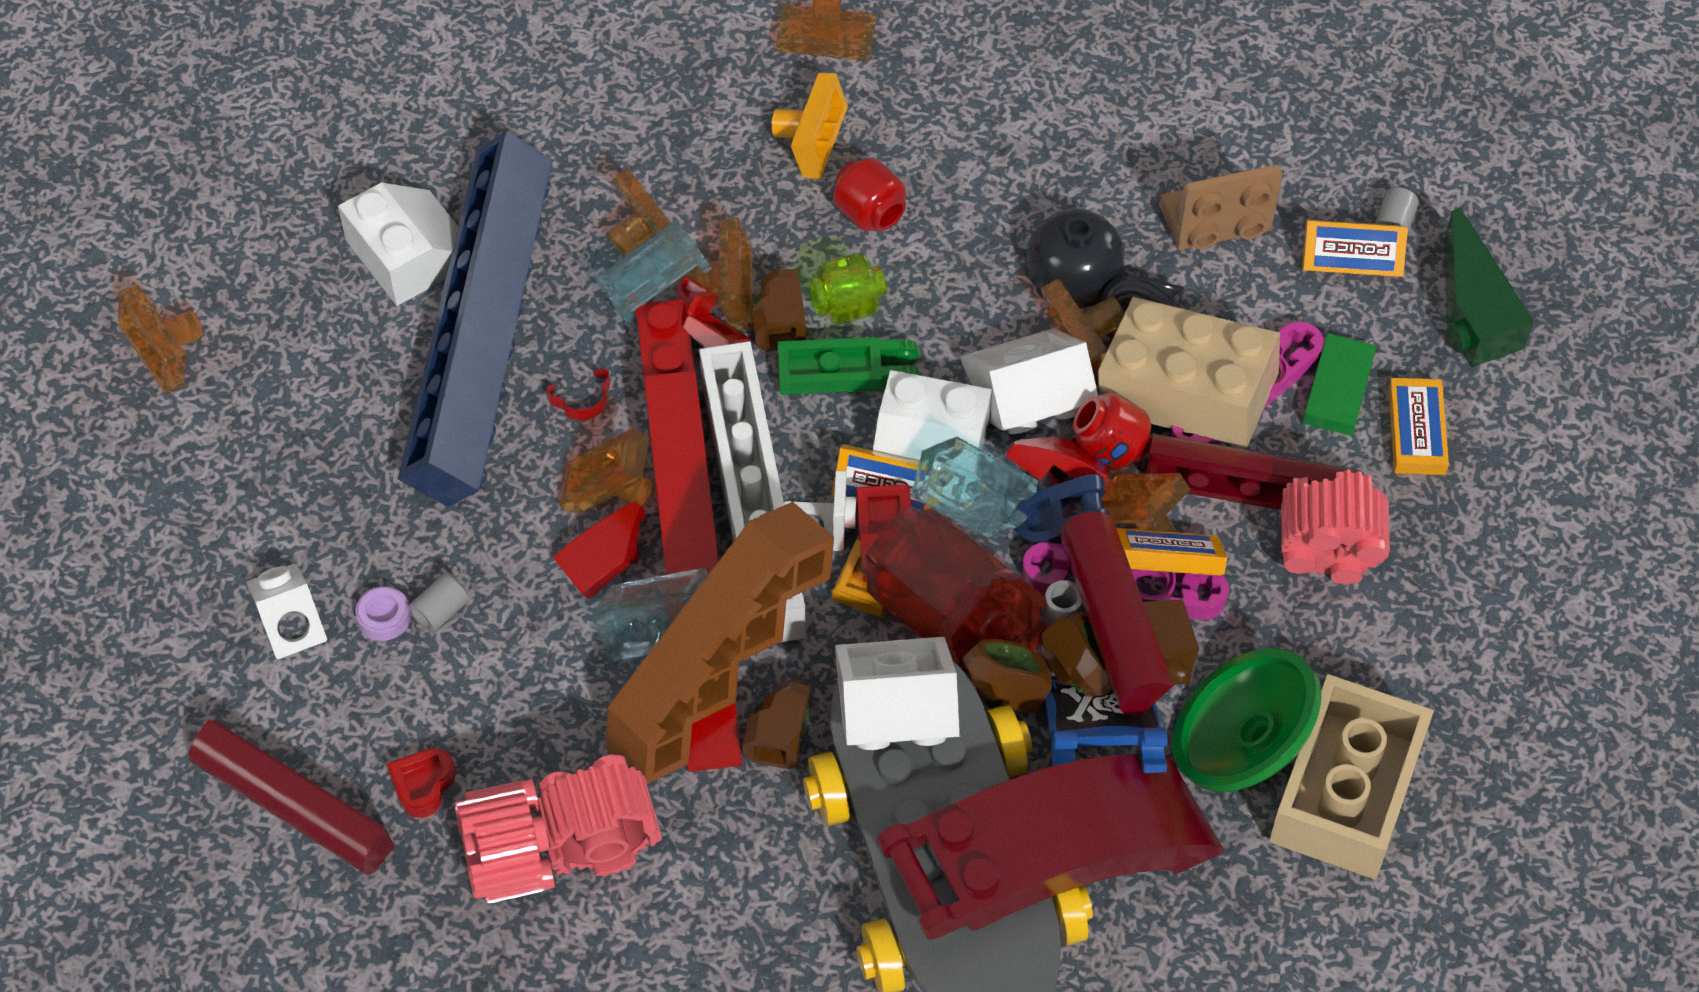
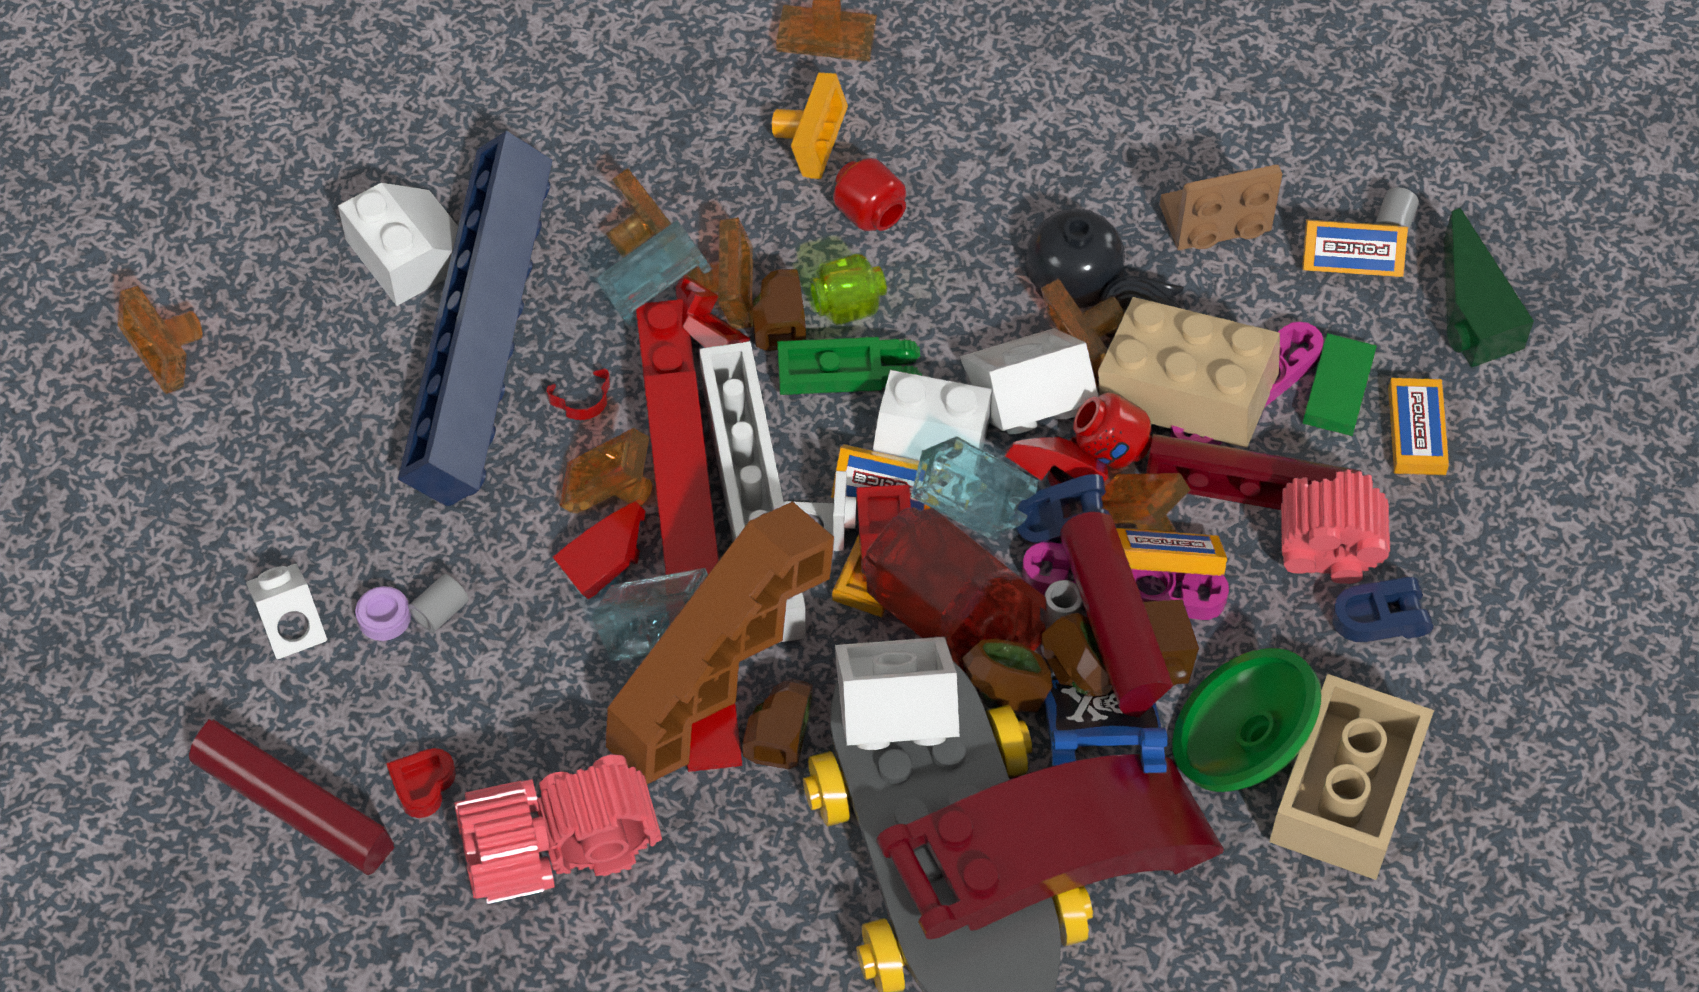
none -> dark blue plate [1332,577,1434,642]

